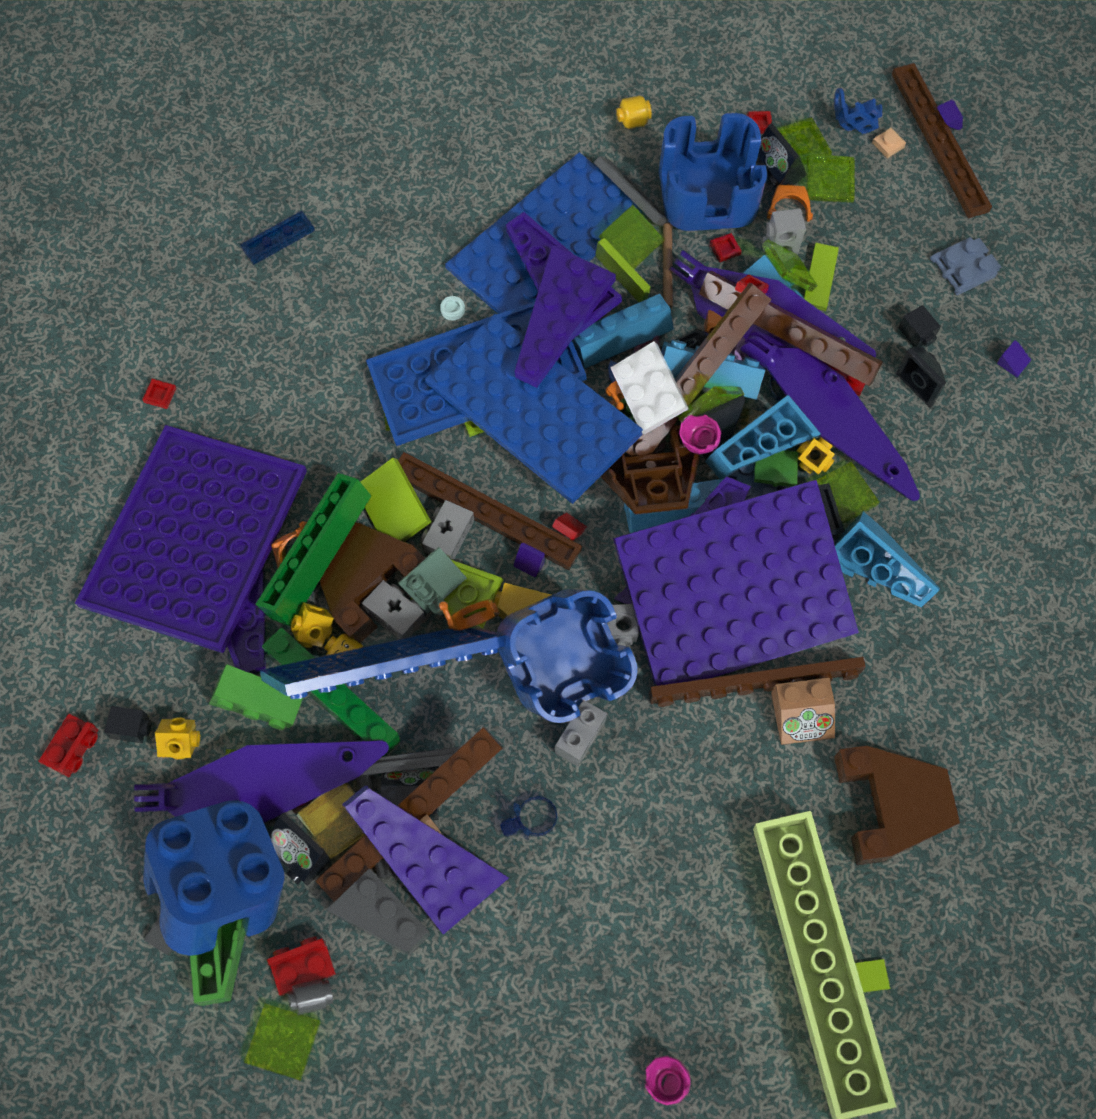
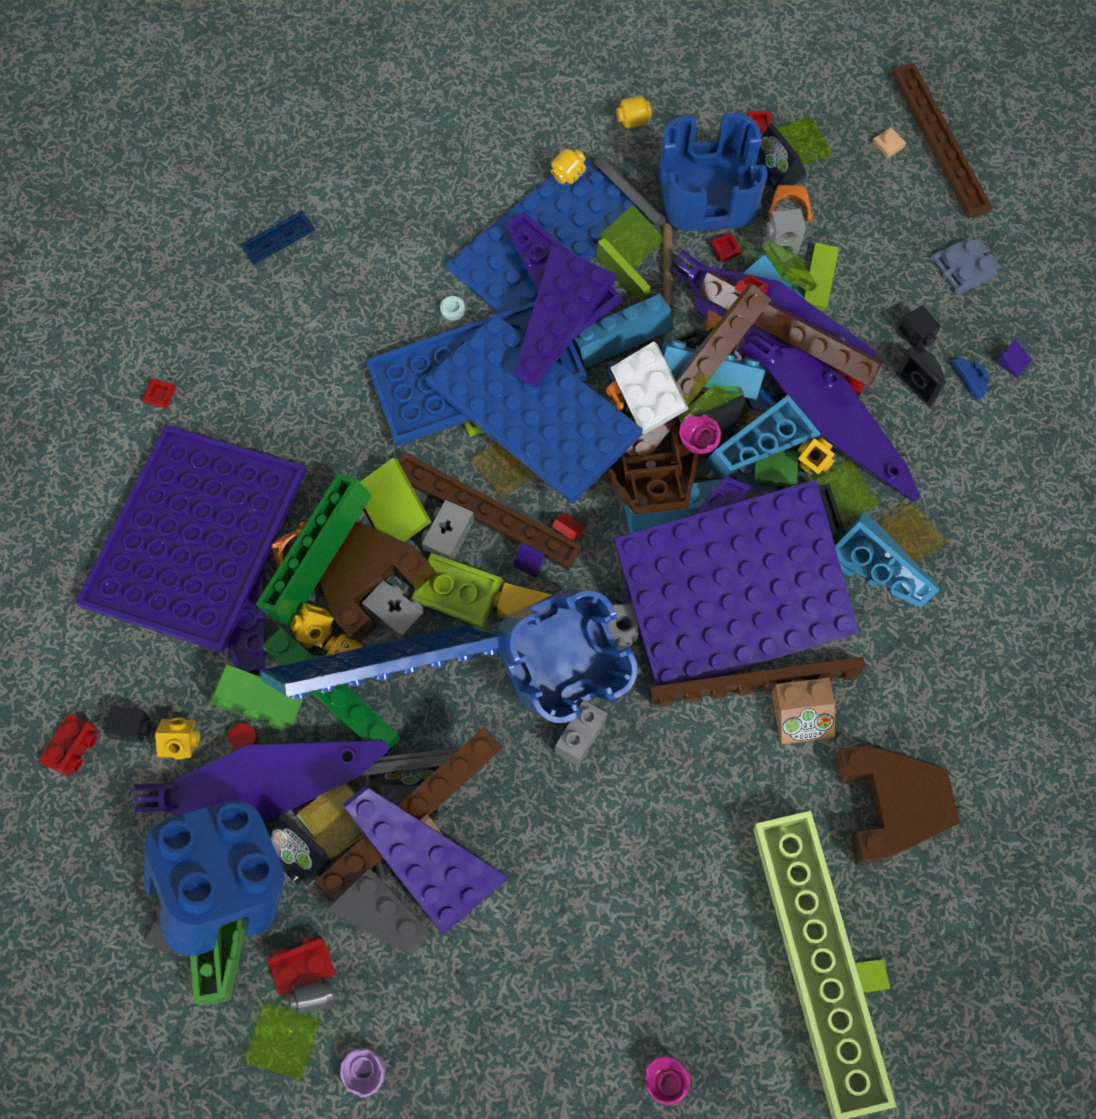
sand green hinge [399,547,467,615] -> none
orange helmet [439,599,500,631] -> none
clear blue piece [500,796,557,841] -> none
clear neon green tile [807,153,855,203] -> none
blue piece [834,88,882,134] -> none
dark purple slope [937,100,963,130] -> none
none -> red tile [228,724,257,750]
none -> lavender hair [340,1048,386,1098]
none -> clear yellow tile [472,443,538,499]
none -> yellow head [551,148,586,185]
none -> blue tile [748,389,774,414]
none -> clear yellow tile [880,502,947,563]
none -> blue tile [950,358,989,402]

